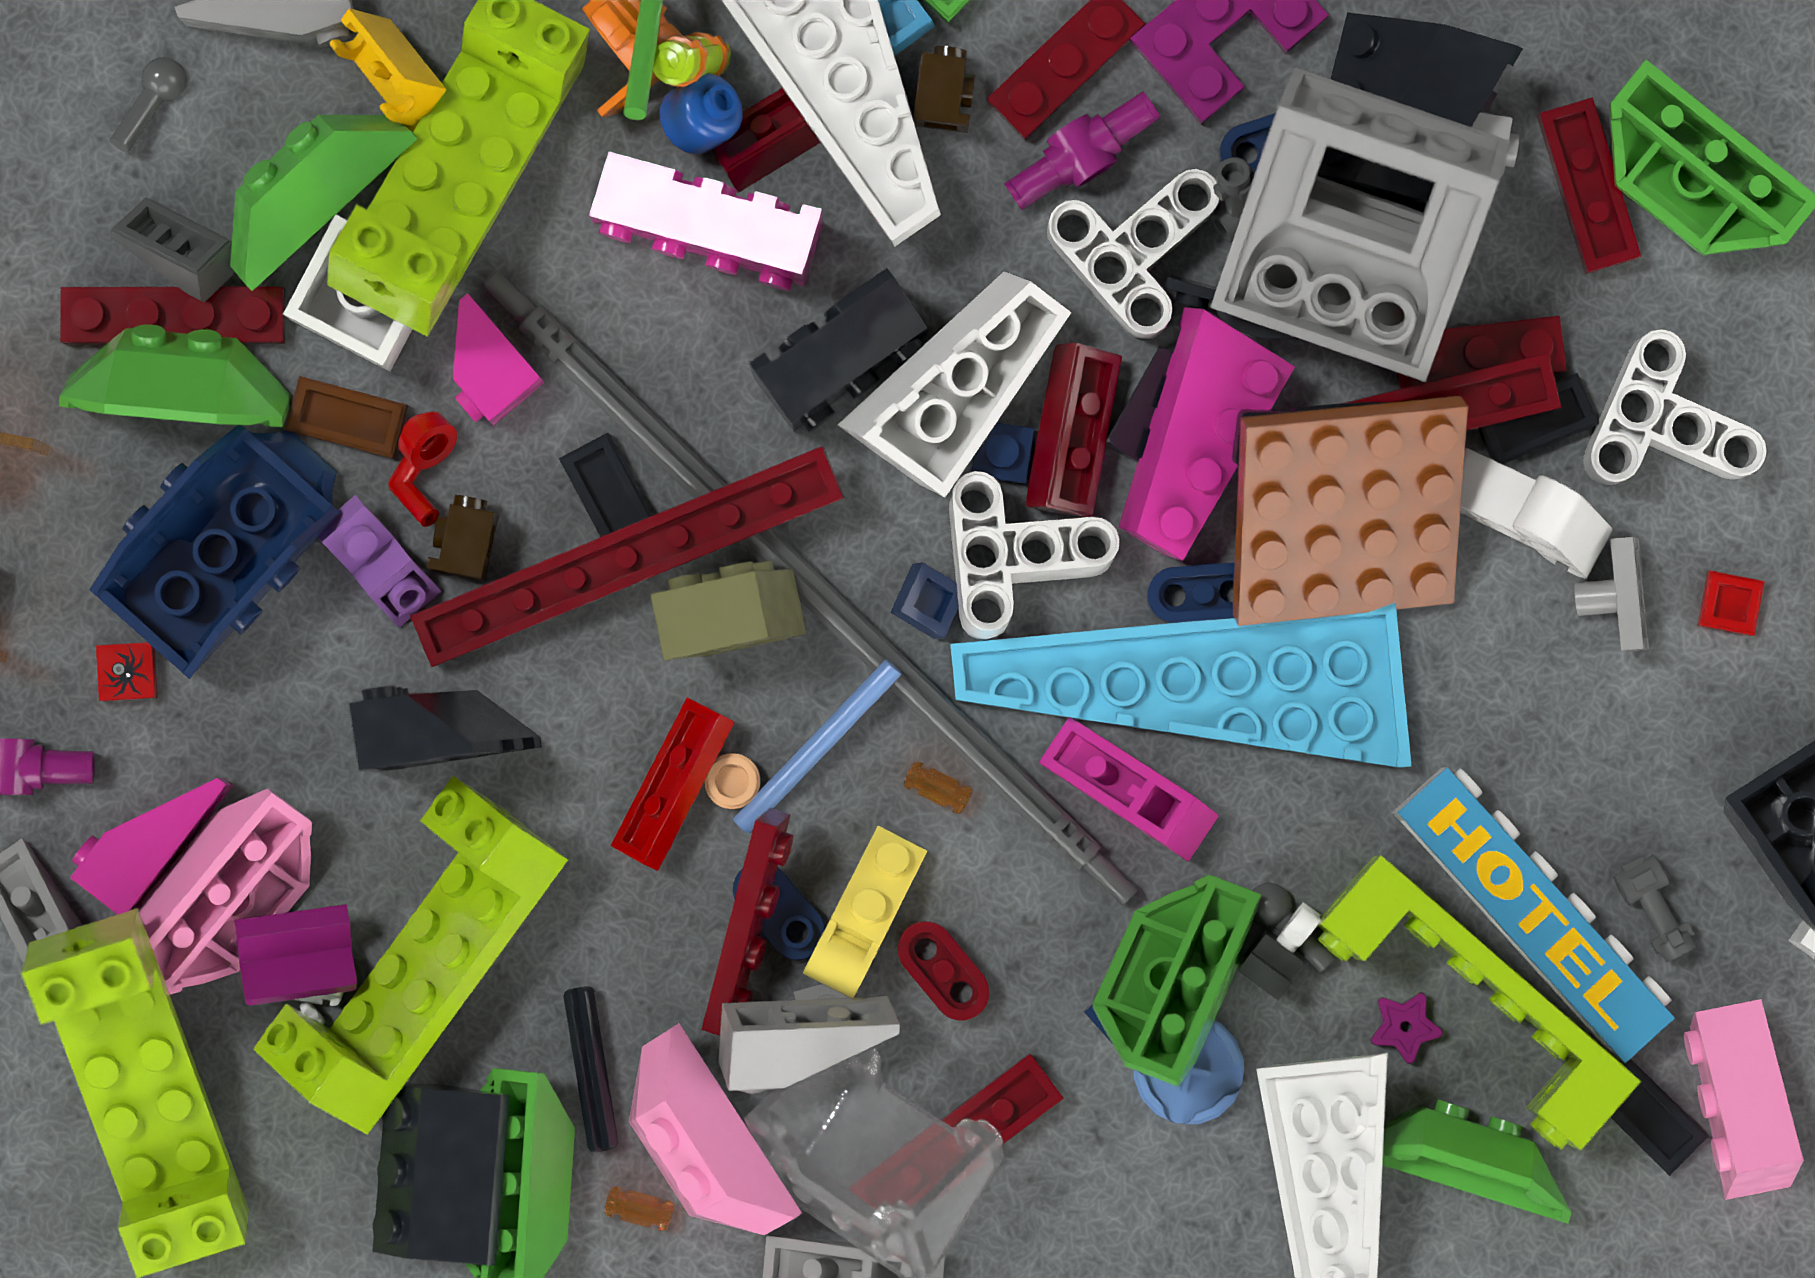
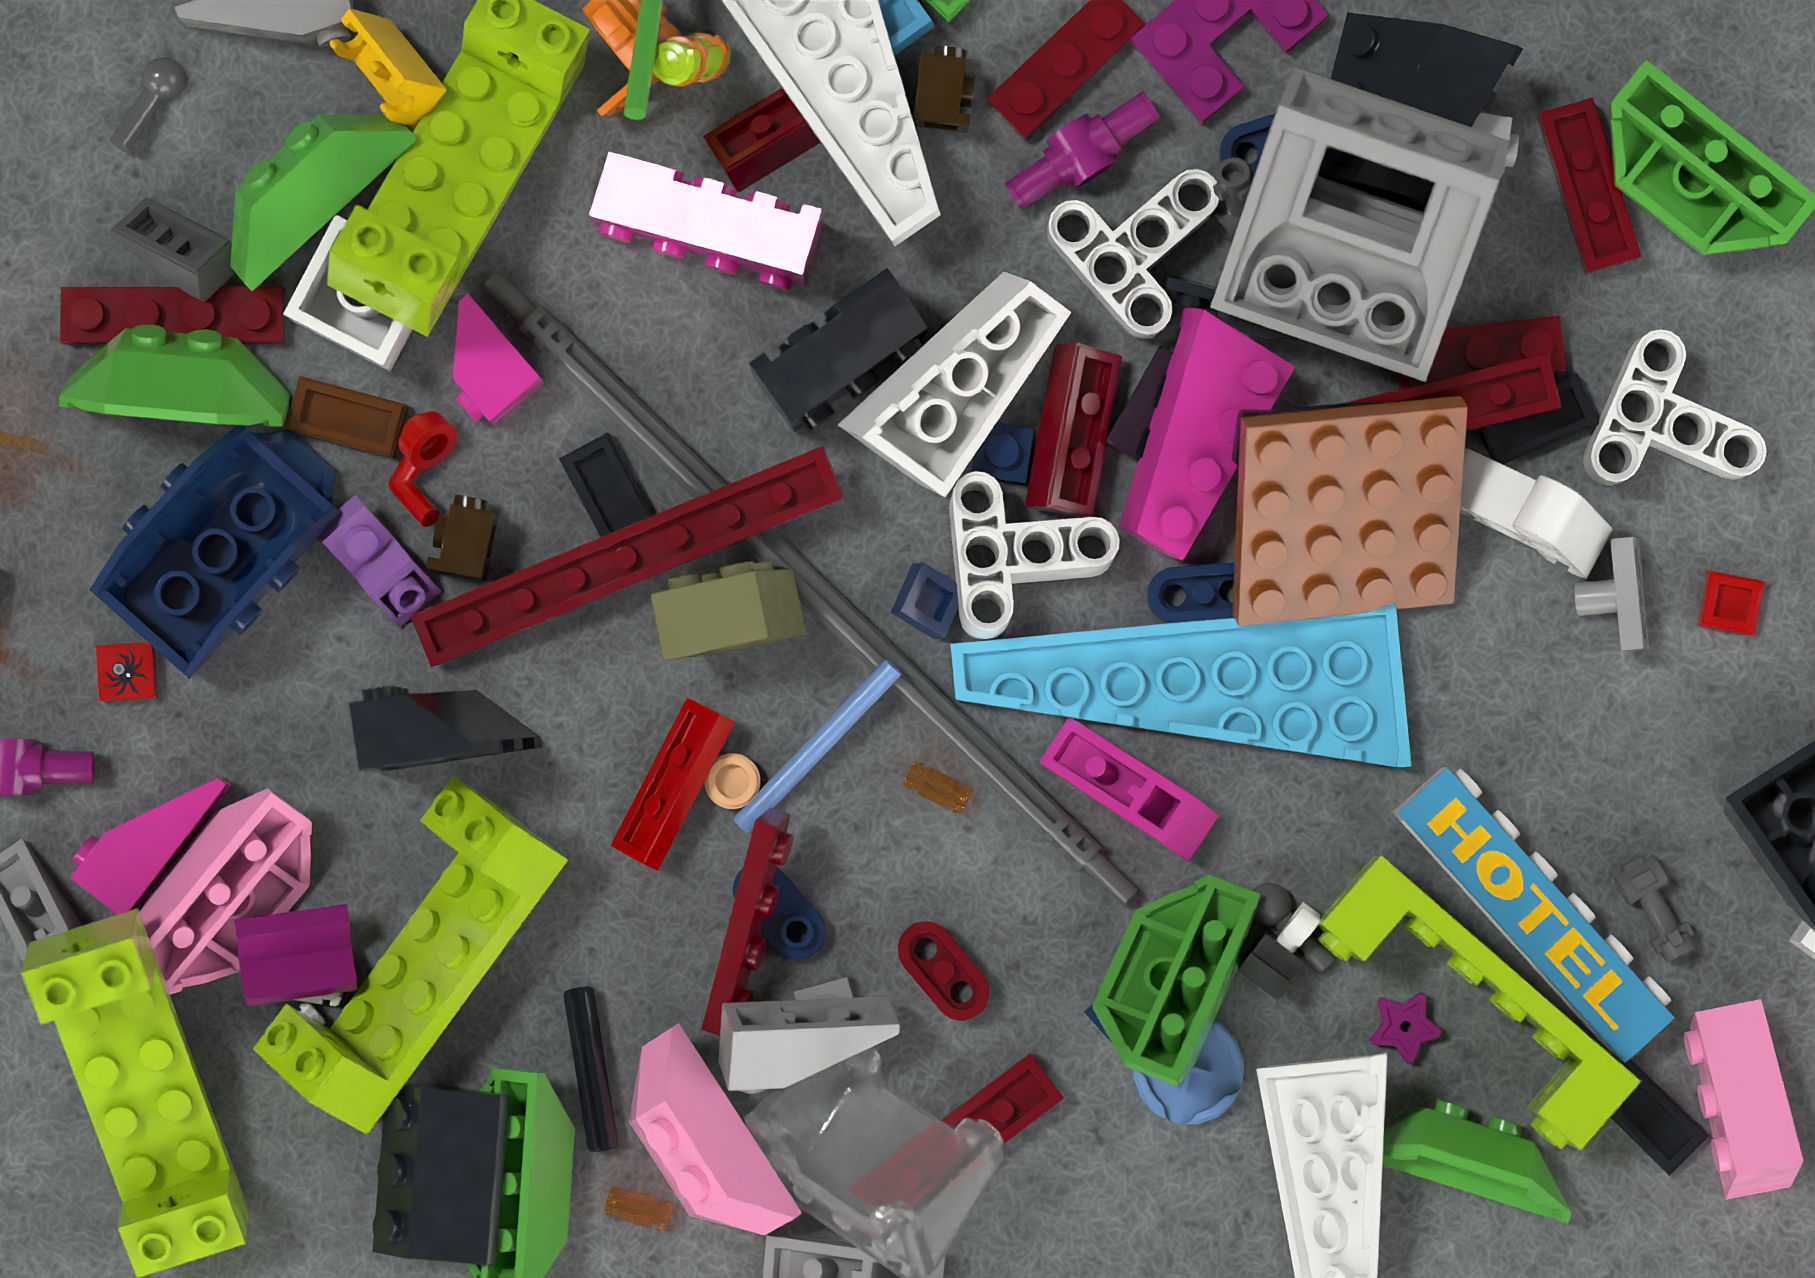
blue head [660,73,743,154] -> none
light yellow plate [802,826,927,999] -> none

